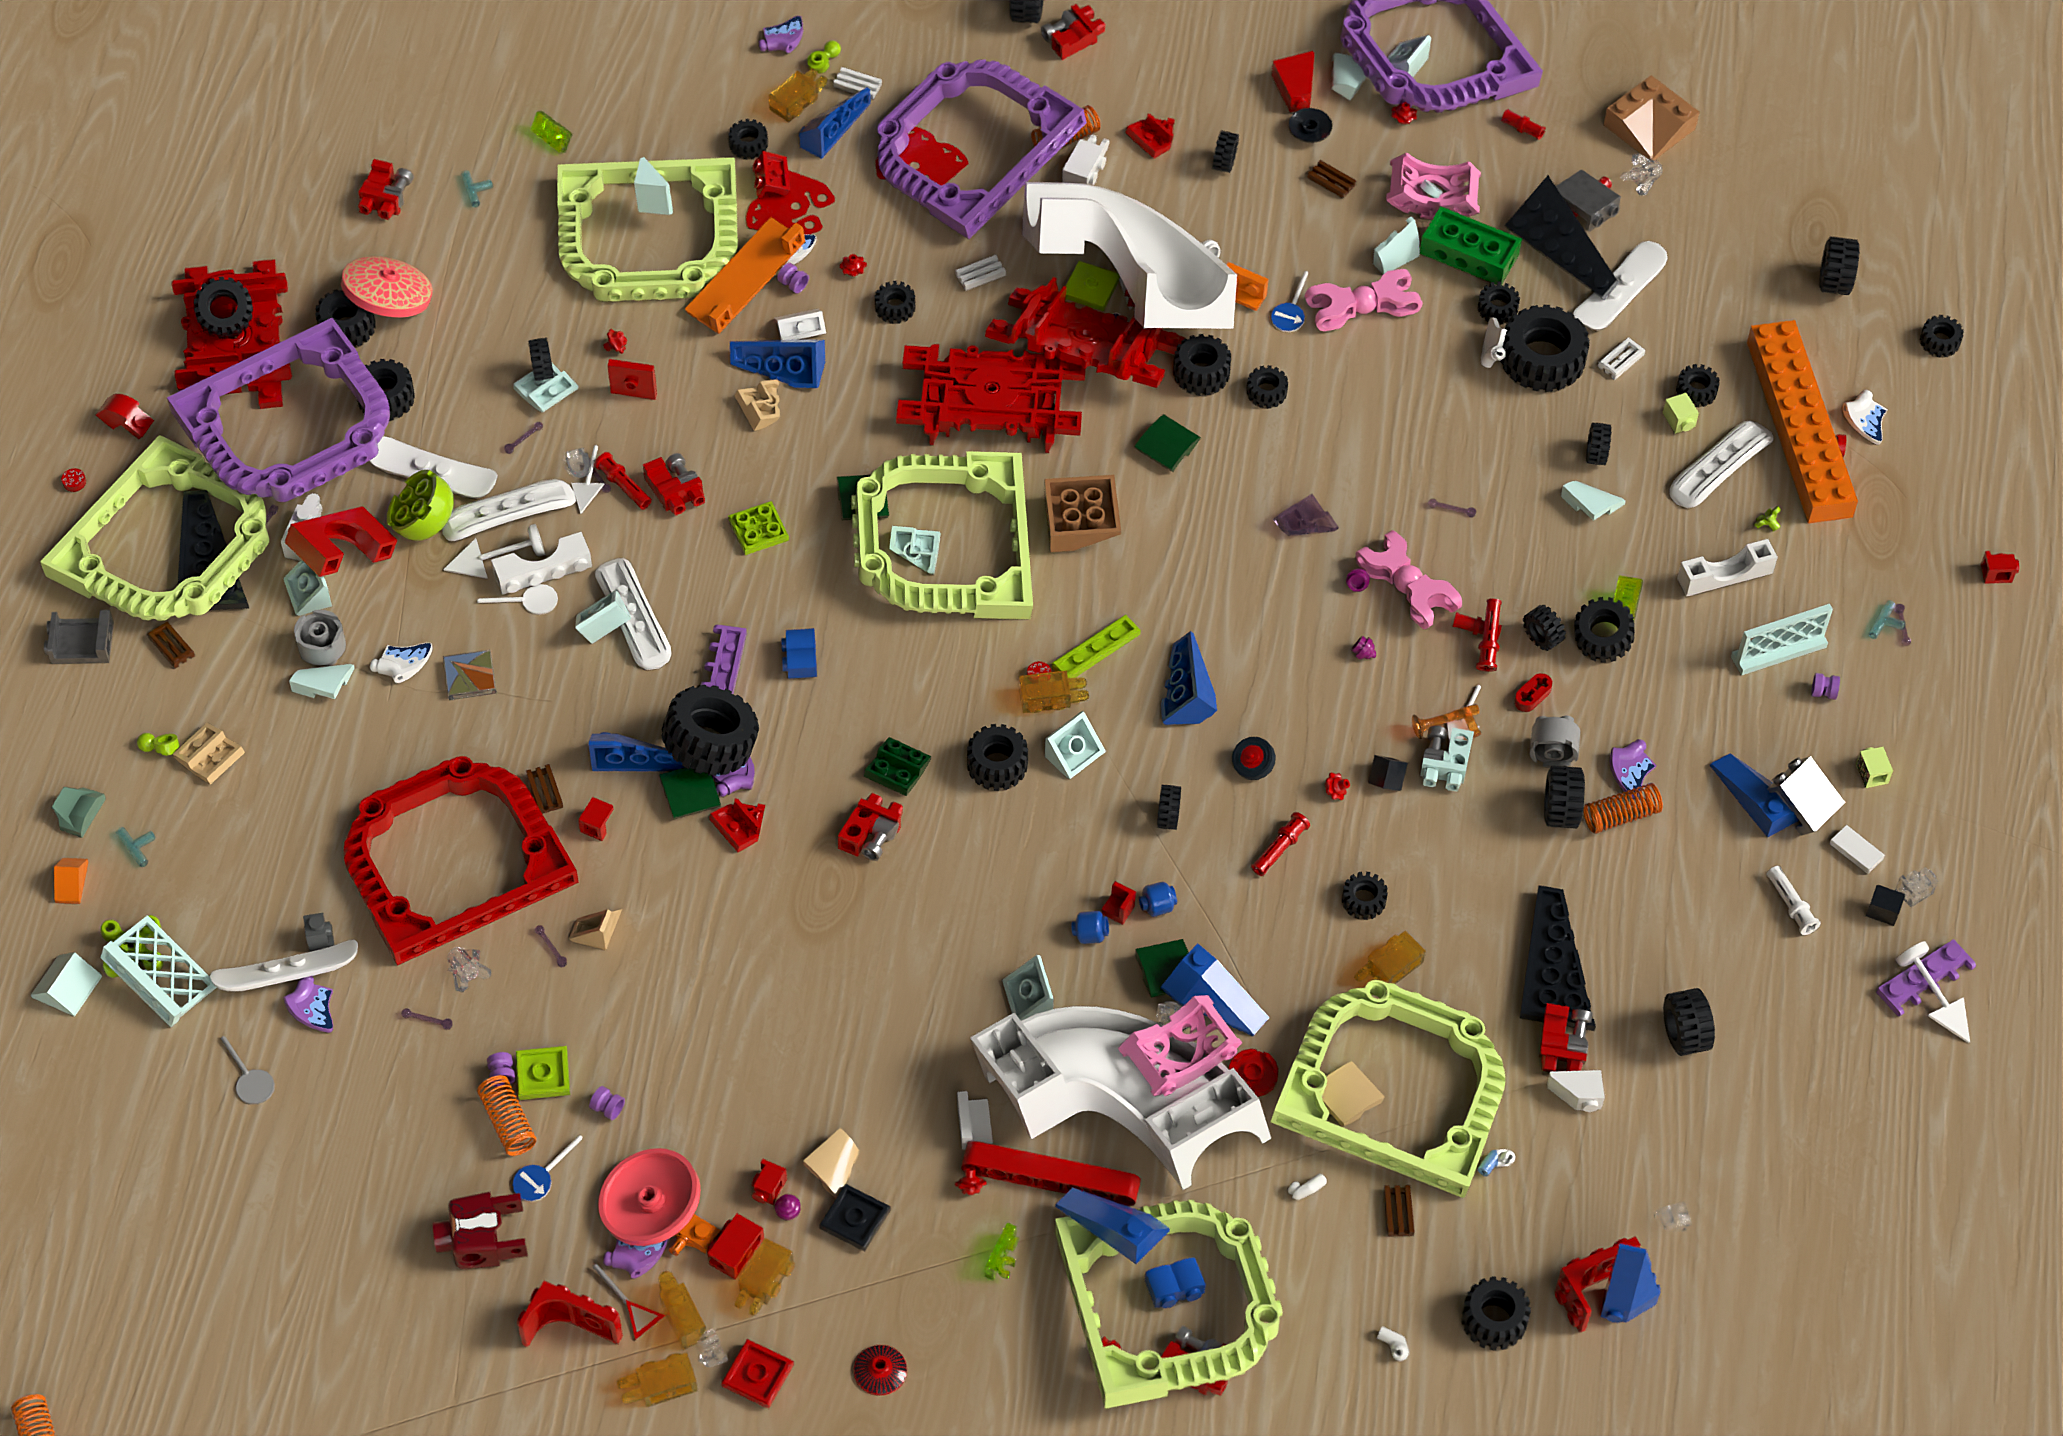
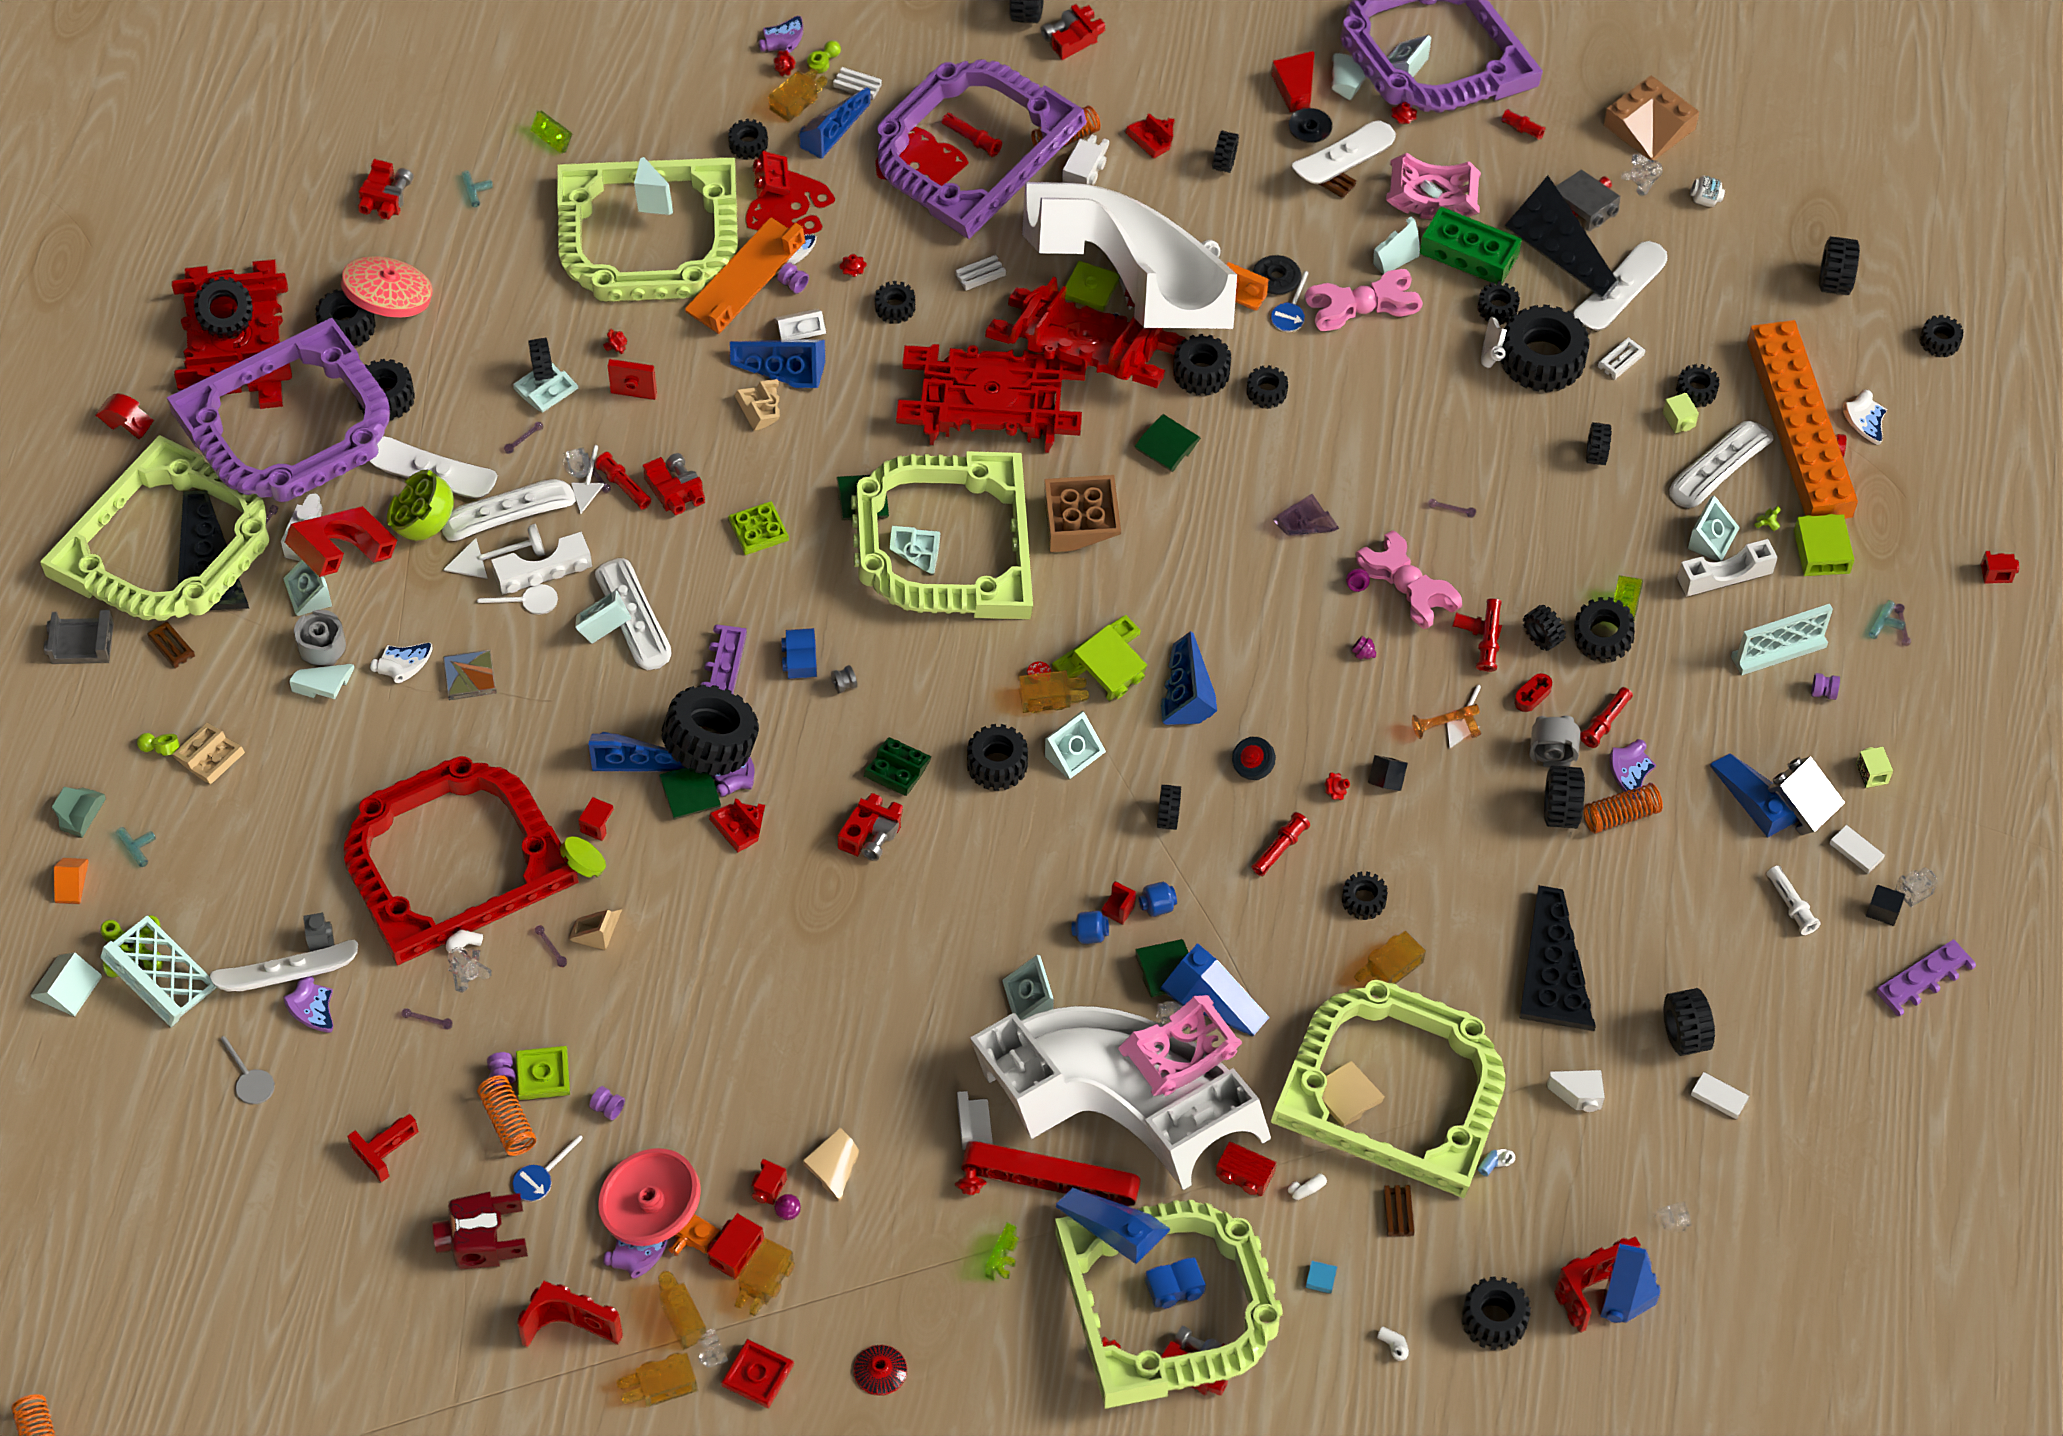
red tile [61,468,86,492] -> none
reddish brown tile [526,764,564,814] -> none
light grey piece [593,1264,666,1341] -> none
black plate [819,1184,891,1252] -> none
red tile [1228,1048,1279,1097] -> none
light aqua hips [1420,726,1474,792] -> none
red hips [1539,1003,1593,1072] -> none
light aqua slope [1561,481,1625,521] -> none
white piece [1895,941,1970,1043] -> none
none -> red bracket [347,1113,419,1183]
none -> white arm [445,930,483,953]
none -> lime tile [560,836,606,878]
none -> red plant [773,50,795,76]
none -> flat silver wheel [831,665,858,694]
none -> red pin [942,112,1003,157]
none -> lime panel [1071,625,1148,702]
none -> red brick [1216,1141,1277,1196]
none -> black wheel [1253,255,1301,295]
none -> white piece [1292,121,1396,184]
none -> dark azure tile [1306,1261,1337,1294]
none -> red pin [1580,687,1633,748]
none -> light aqua slope [1688,496,1740,562]
none -> white head [1690,175,1725,207]
none -> white tile [1691,1072,1749,1120]
none -> lime brick [1794,514,1854,576]

